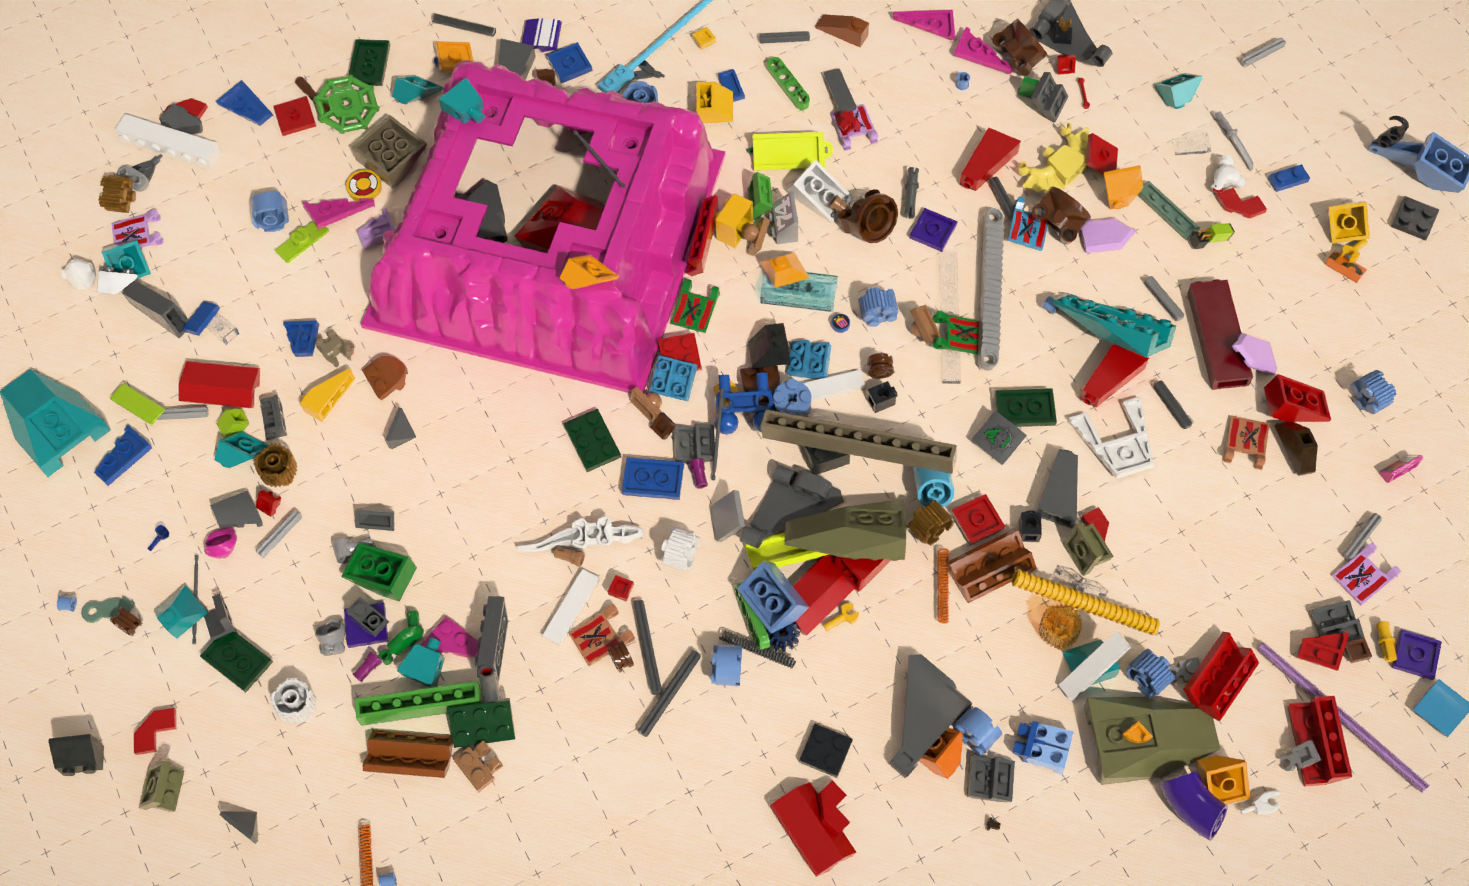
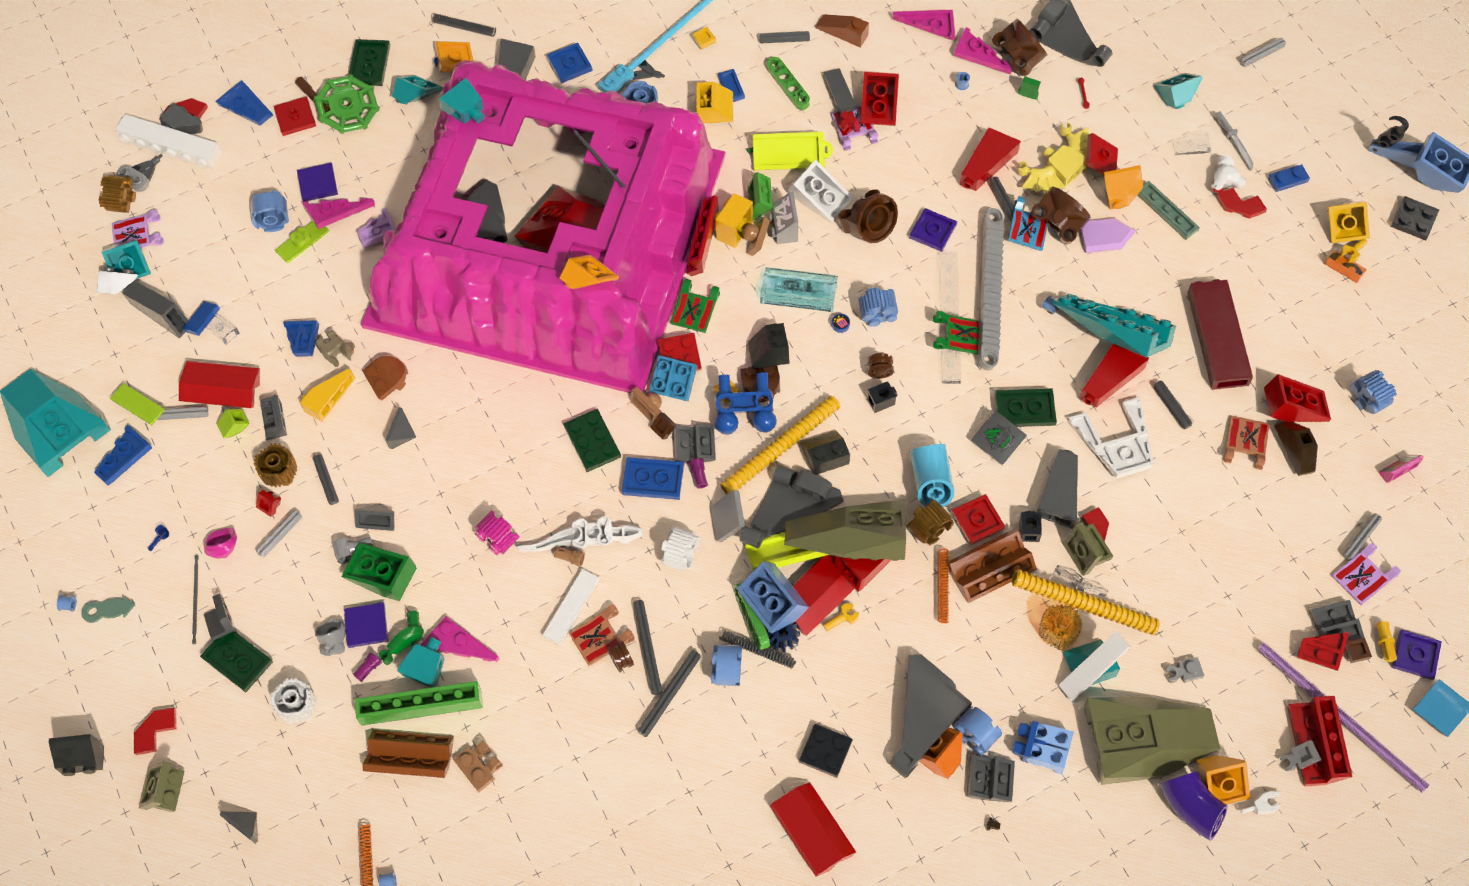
white helmet [61,258,96,290] -> none
reddish brown wheel [110,607,143,637] -> none
teal slope [154,585,209,639] -> none
dark grey slope [210,491,263,528] -> none
teal slope [214,431,269,468] -> none
tile [346,169,382,202] -> none
dark grey slope [346,597,389,637] -> none
dark tan slope [352,115,427,189] -> none
dark green plate [448,698,516,748] -> none
dark grey hinge [475,596,508,702] -> none
dark purple slope [522,18,562,52] -> none
reddish brown plate [537,69,556,86] -> none
red tile [607,575,634,602] -> none
dark grey piece [712,389,724,481] -> none
light orange slope [761,252,809,288] -> none
dark tan brick [761,410,957,474] -> none
medium blue brick [773,379,812,417] -> none
dark azure slope [787,340,832,378] -> none
white tile [793,370,865,402] -> none
red tile [818,780,850,837] -> none
medium nougat pin [829,195,851,212] -> none
dark grey pin [903,167,919,219] -> none
medium nougat tile [910,304,941,344] -> none
dark grey slope [1031,72,1069,122] -> none
black piece [1054,17,1072,44] -> none
red tile [1057,54,1076,75] -> none
light orange tile [1122,721,1153,743] -> none
medium blue brick [1125,648,1175,697] -> none
light grey axle [1144,276,1184,321] -> none
red slope [1183,632,1259,721] -> none
piece [1189,223,1235,249] -> none
lavender tile [1232,333,1277,375] -> none
none -> dark purple tile [297,163,338,202]
none -> dark grey axle [312,454,339,505]
none -> dark pink brick [475,510,520,556]
none -> yellow piece [720,395,840,494]
none -> red slope [861,72,899,126]

